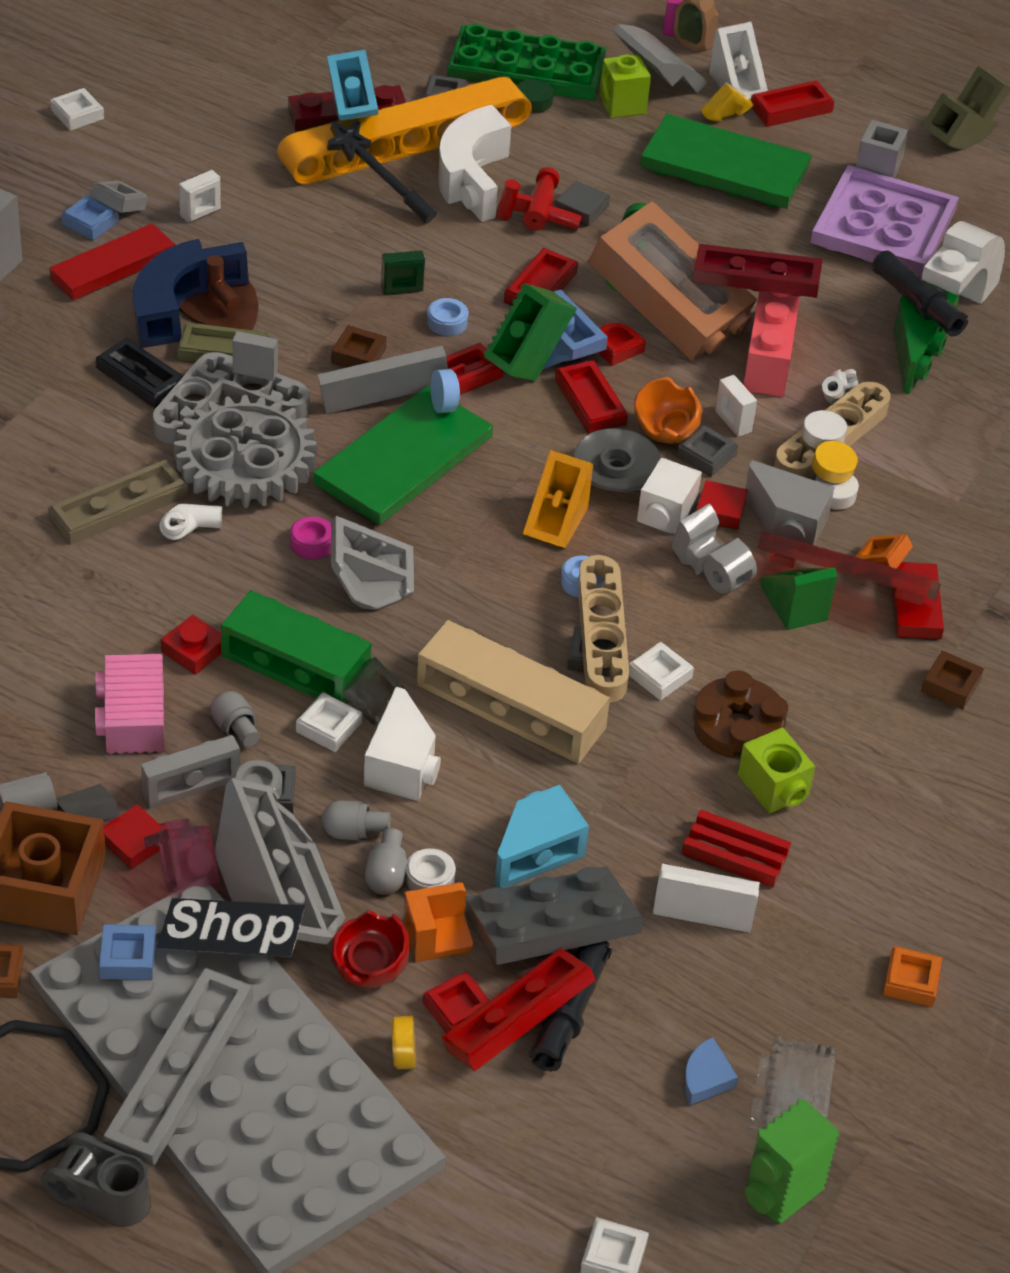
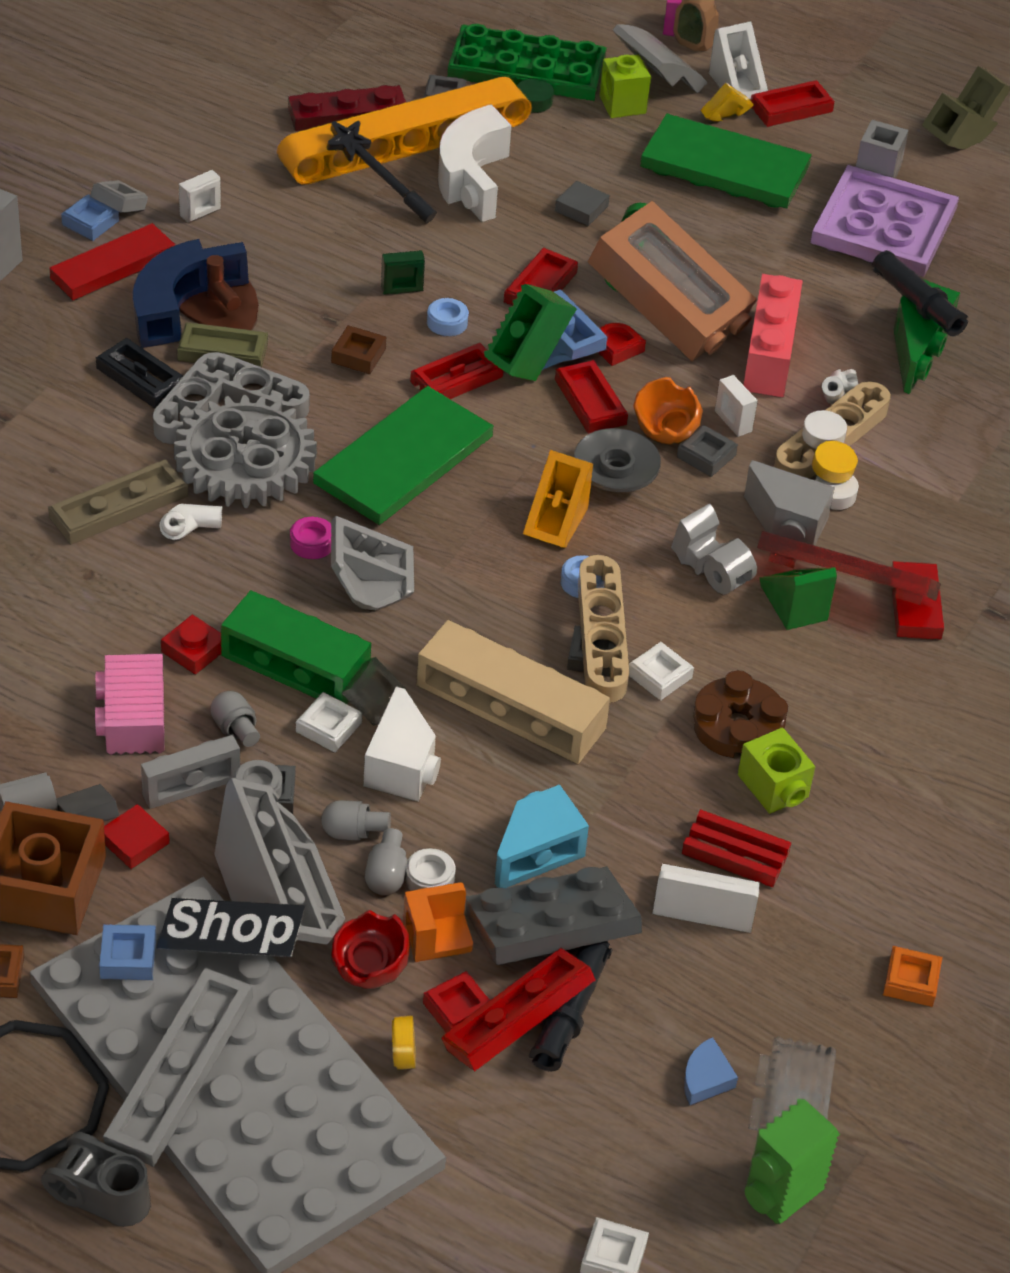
white tile [50,88,104,131] -> none
clear pink bracket [143,819,220,892] -> none
light grey tile [232,331,278,381] -> none
light grey tile [318,345,448,414] -> none
medium azure slope [327,50,379,121] -> none
light blue tile [430,369,460,413] -> none
red piece [496,167,582,231] -> none
white brick [637,457,702,535] -> none
dark red plate [693,244,823,298] -> none
red tile [697,480,748,529] -> none
orange tile [851,534,913,576] -> none
white arch [921,221,1005,304] -> none
reddish brown plate [921,650,984,710] -> none

